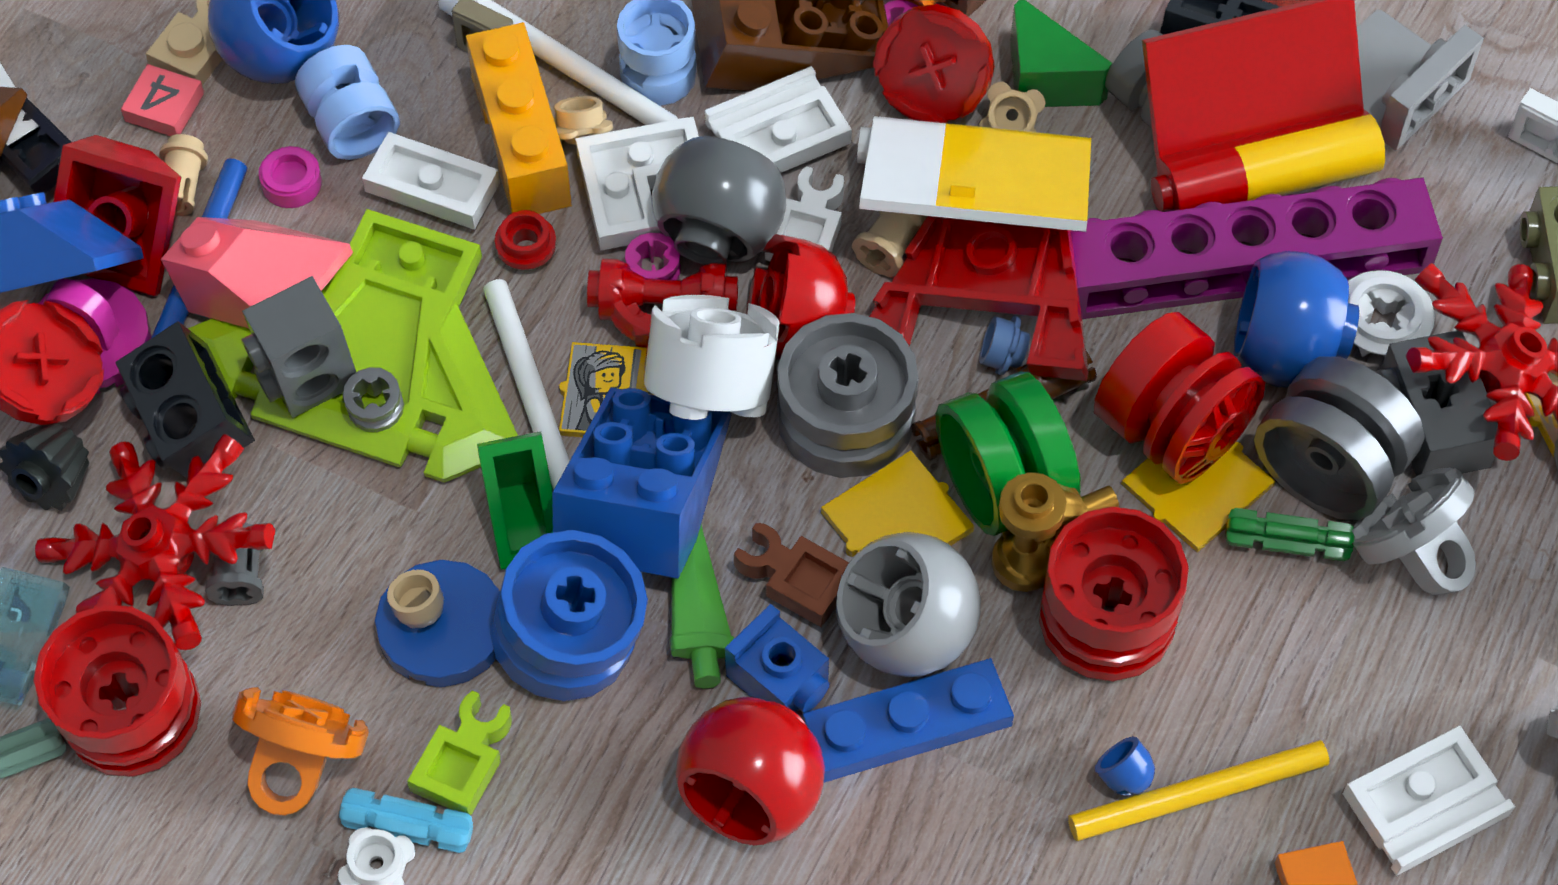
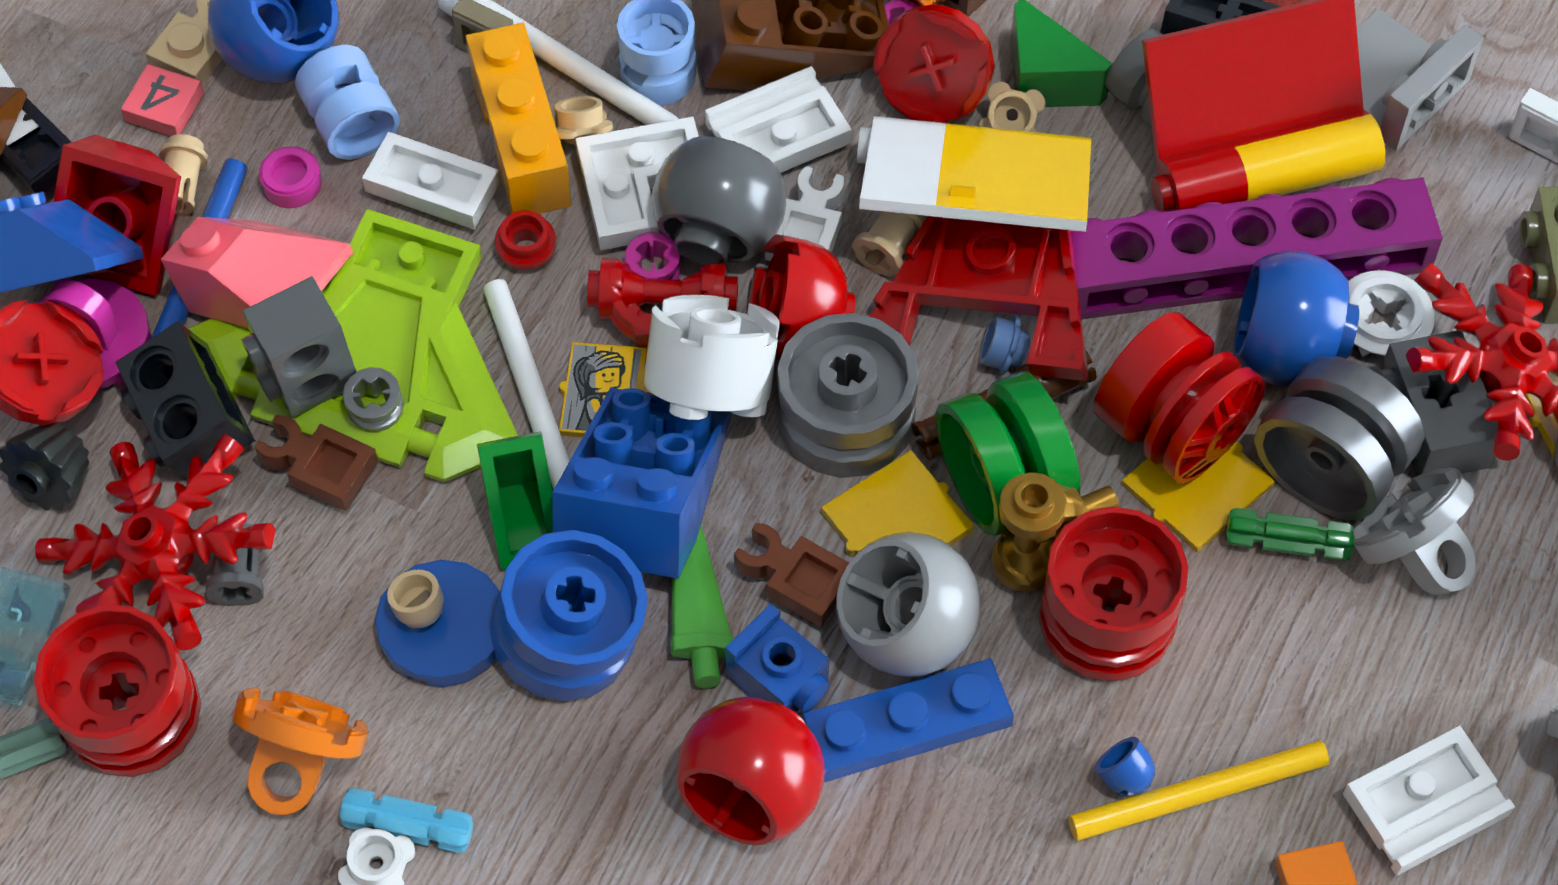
lime plate [407,690,512,815] -> none
none -> copper plate [255,415,378,511]

